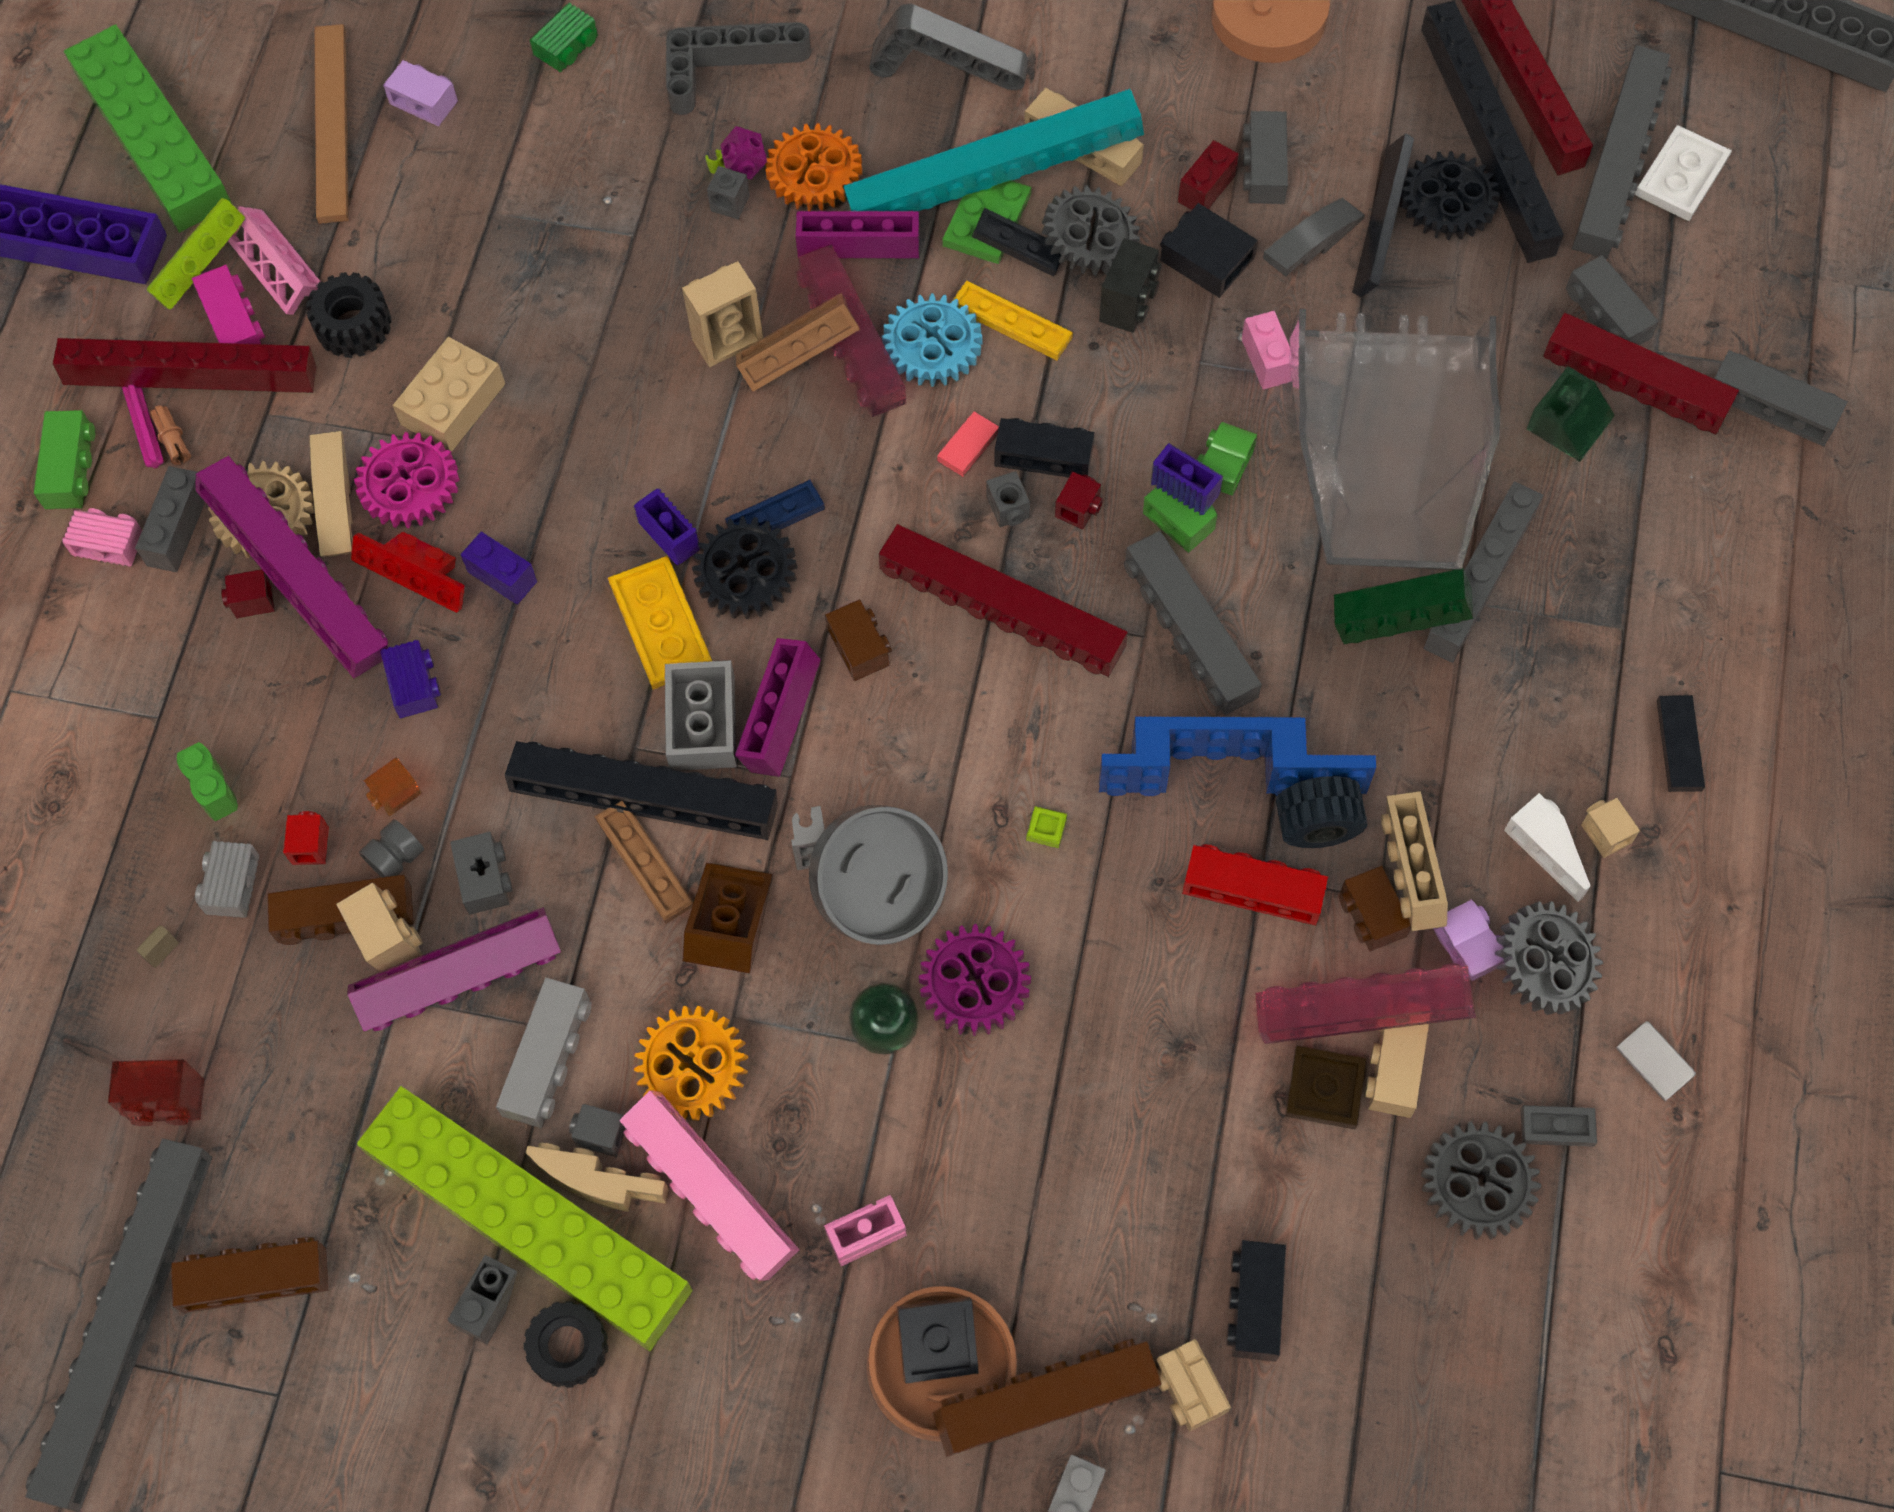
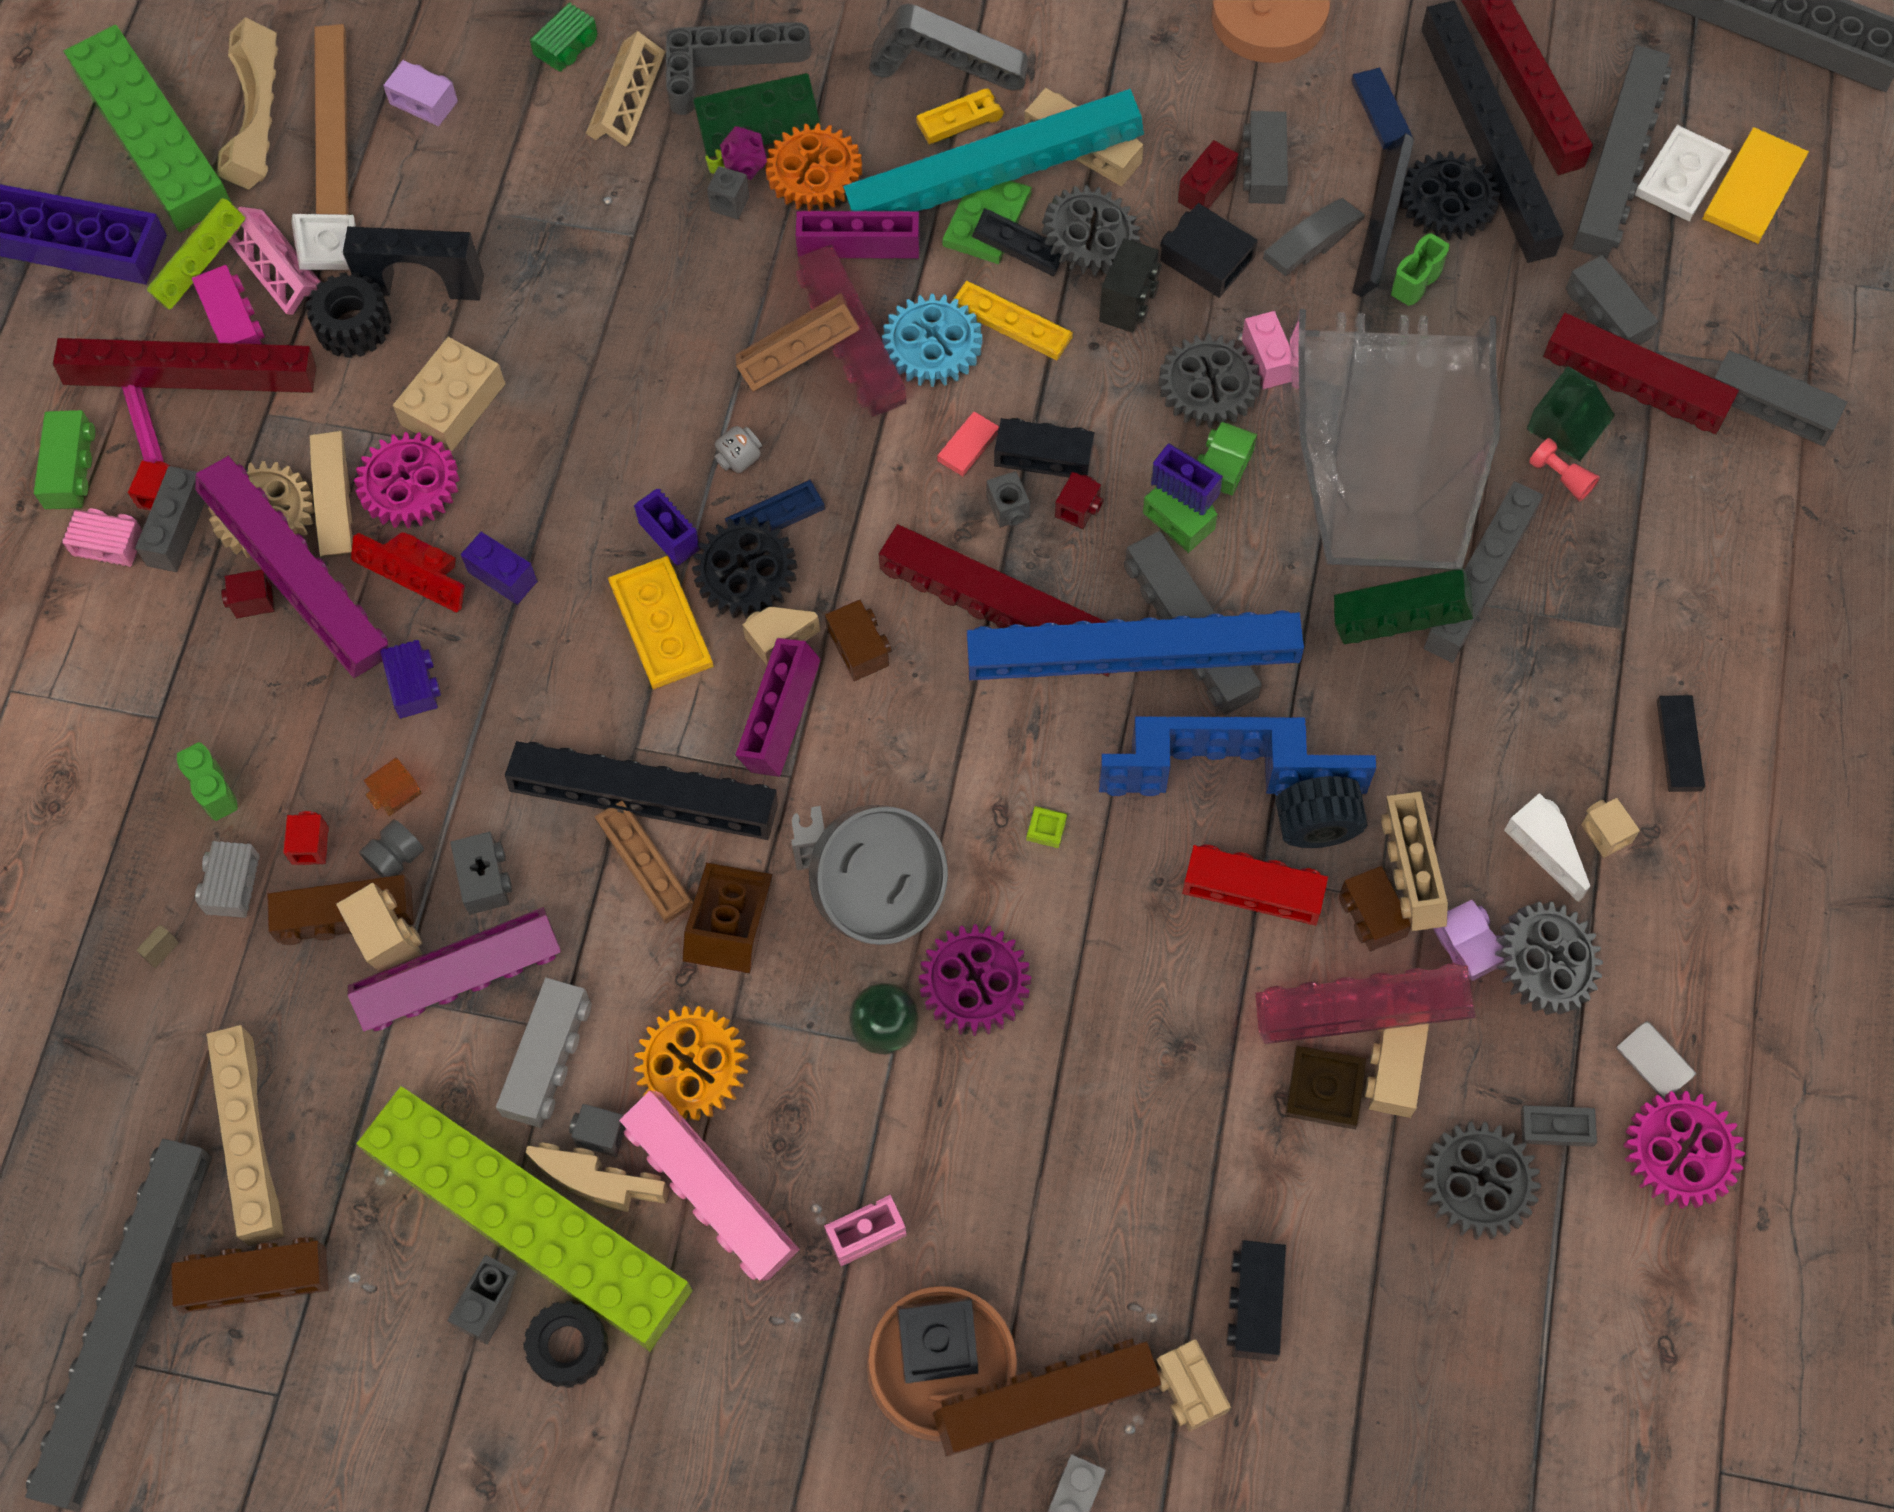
clear red brick [108,1059,205,1126] -> none
nougat axle [150,405,191,465] -> none
light grey brick [665,660,737,771] -> none
tan brick [682,261,763,368] -> none
none -> red brick [128,460,170,511]
none -> tan arch [207,1025,284,1246]
none -> tan arch [217,17,278,190]
none -> white tile [291,214,355,270]
none -> black arch [342,226,484,301]
none -> tan fence [586,31,666,146]
none -> dark green bracket [693,73,822,158]
none -> light grey head [714,426,762,473]
none -> tan slope [742,607,820,665]
none -> yellow plate [916,88,1004,145]
none -> blue brick [967,610,1304,681]
none -> dark grey gear [1158,334,1261,428]
none -> dark blue tile [1351,67,1412,150]
none -> bright green brick [1391,233,1449,306]
none -> coral piece [1529,438,1600,502]
none -> dark pink gear [1623,1091,1745,1209]
none -> yellow tile [1702,127,1809,244]

